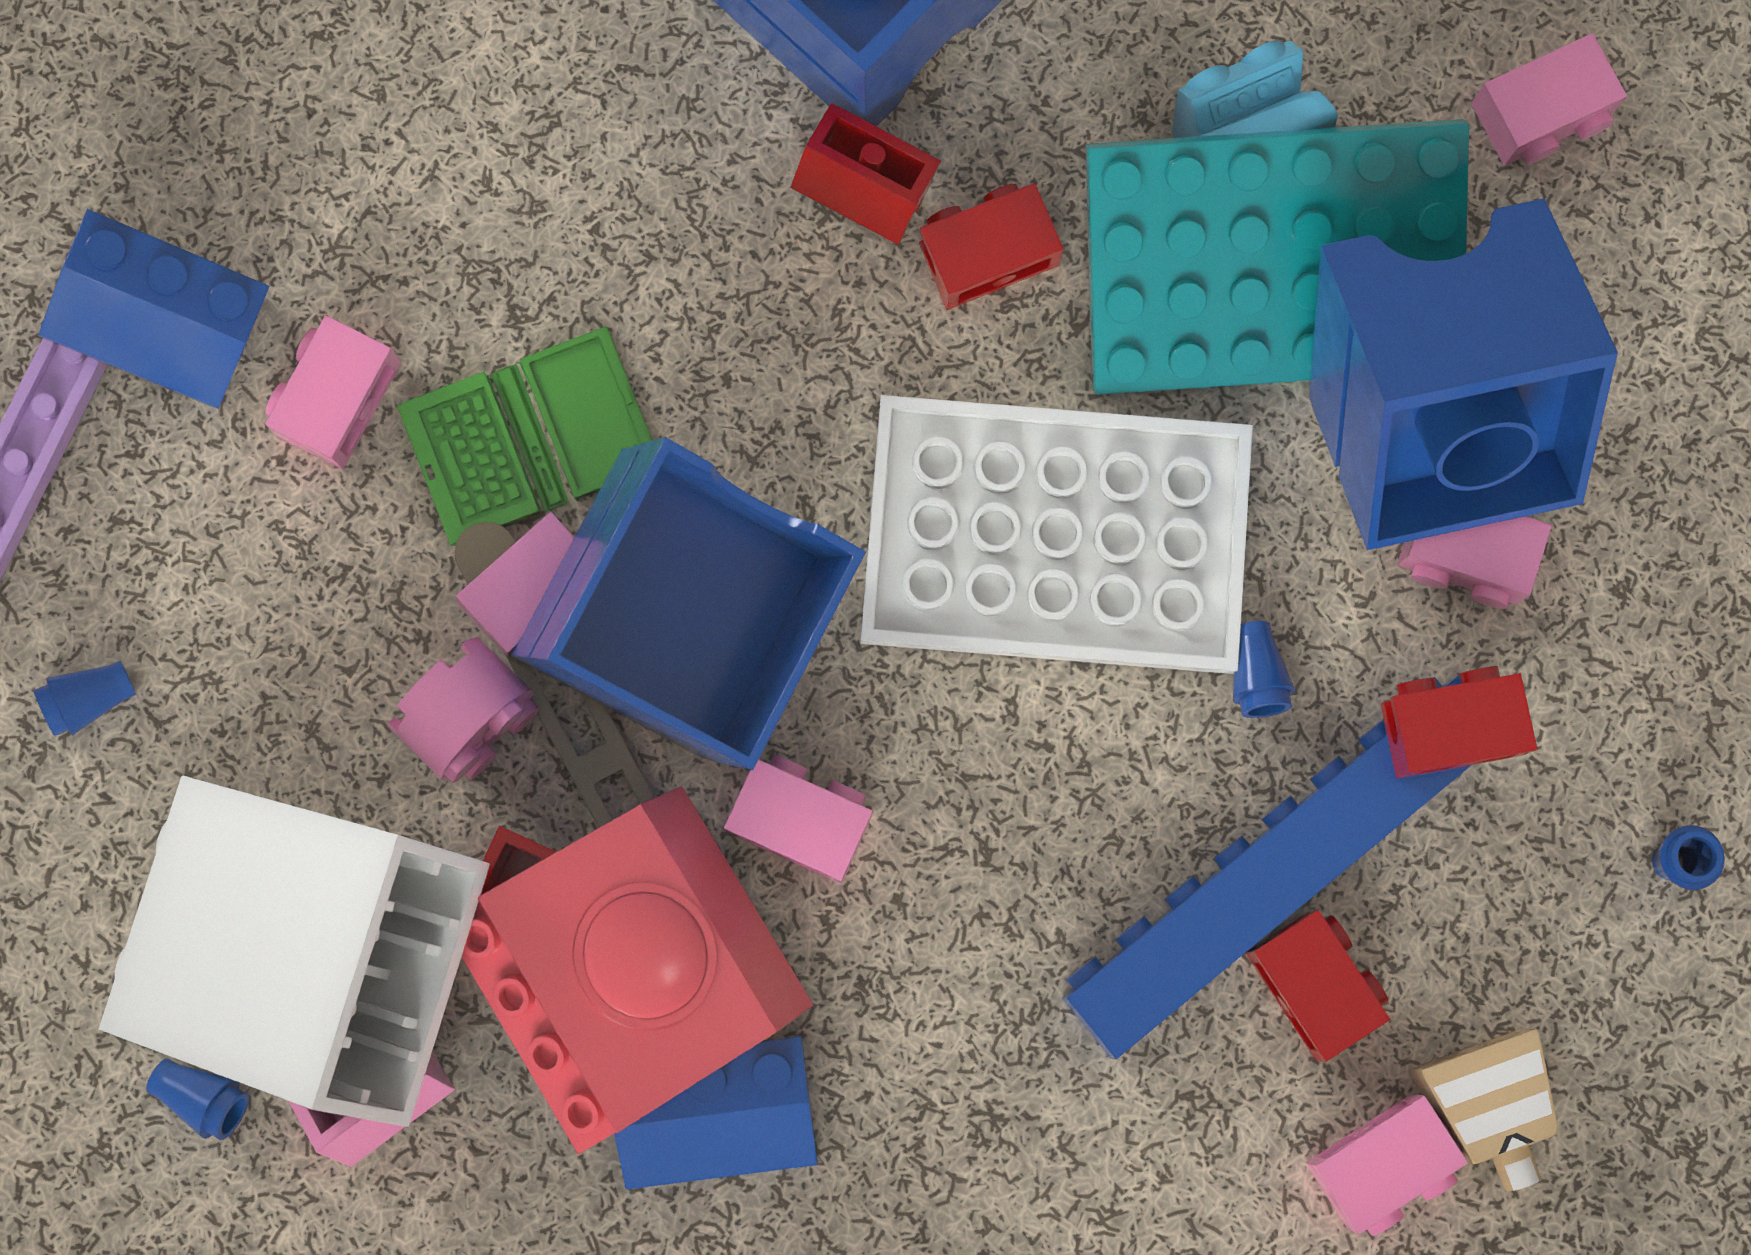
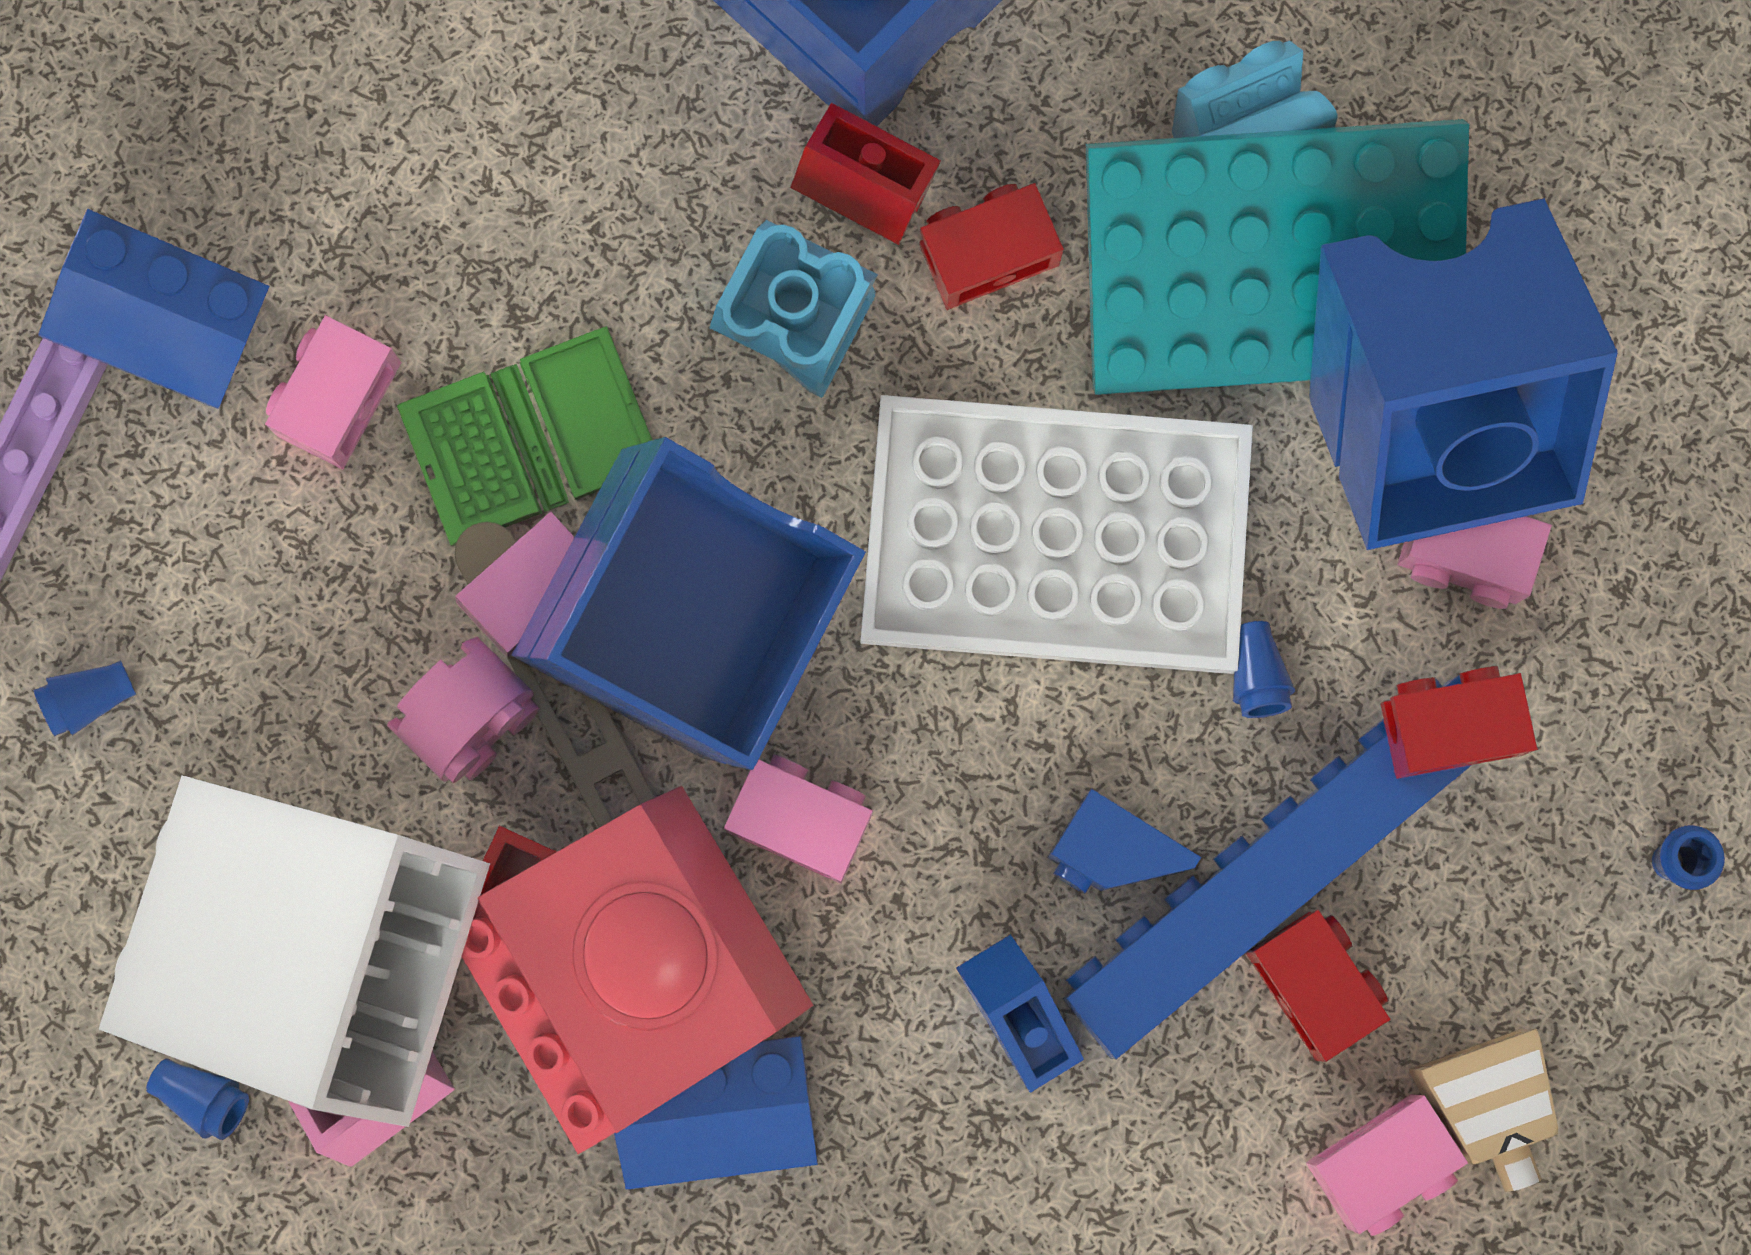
bright pink brick [1471,33,1627,166] -> none
none -> medium azure piece [710,220,878,398]
none -> blue slope [956,934,1084,1093]
none -> blue slope [1047,789,1201,894]

